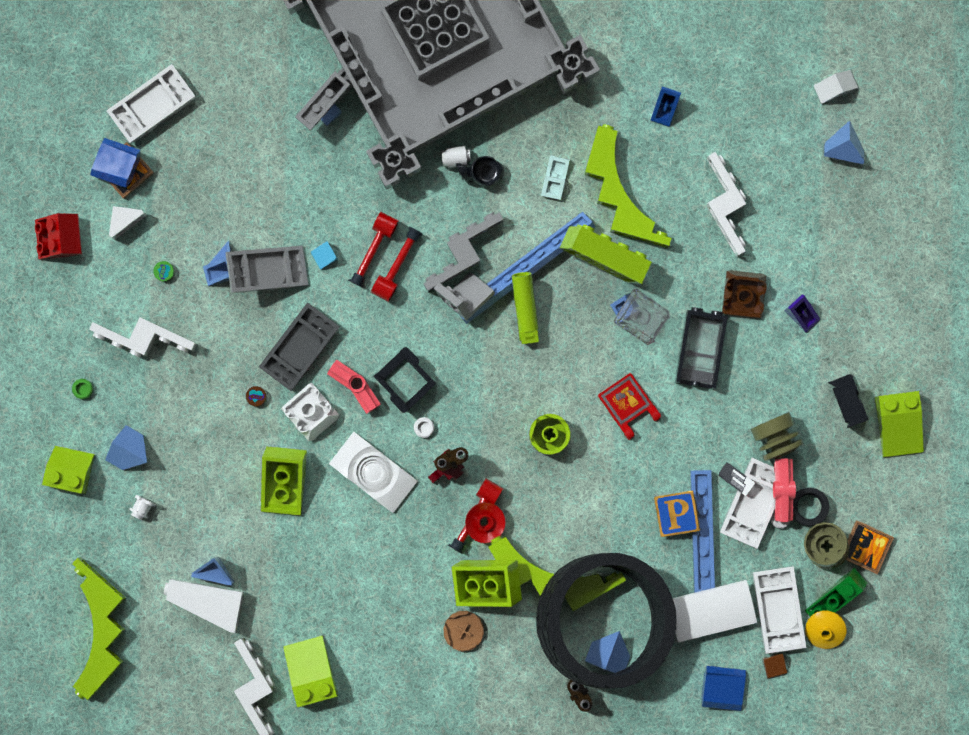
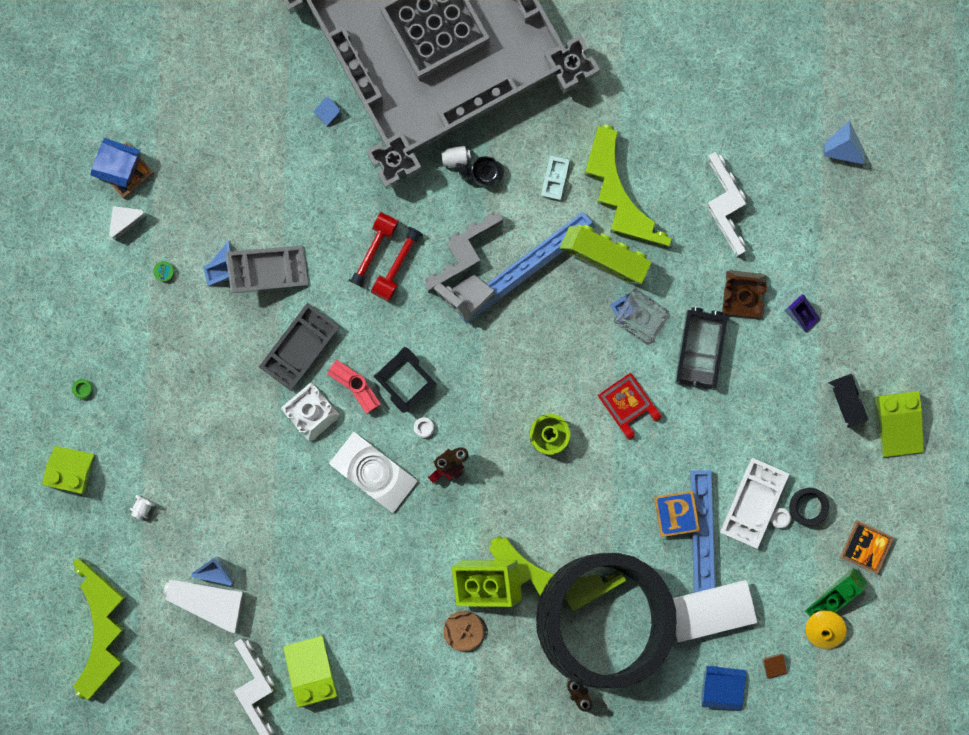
red slope [35,213,82,260] -> none
white bracket [89,318,197,358] -> none
medium blue slope [105,425,147,470] -> none
white slope [107,64,196,144] -> none
reddish brown tile [246,386,267,407] -> none
lime slope [261,446,307,515] -> none
light grey bracket [295,68,353,131] -> none
medium azure slope [311,241,338,270] -> none
red piece [448,478,504,554] -> none
red dish [465,502,505,543] -> none
lime piece [512,272,539,344] -> none
medium blue slope [585,631,630,673] -> none
blue slope [651,86,681,126] -> none
sticker [718,462,755,496] -> none
olive wheel [750,412,804,461] -> none
white slope [753,566,806,654] -> none
coral piece [773,458,796,522] -> none
olive wheel [804,522,850,570] -> none
white slope [813,70,858,104] -> none

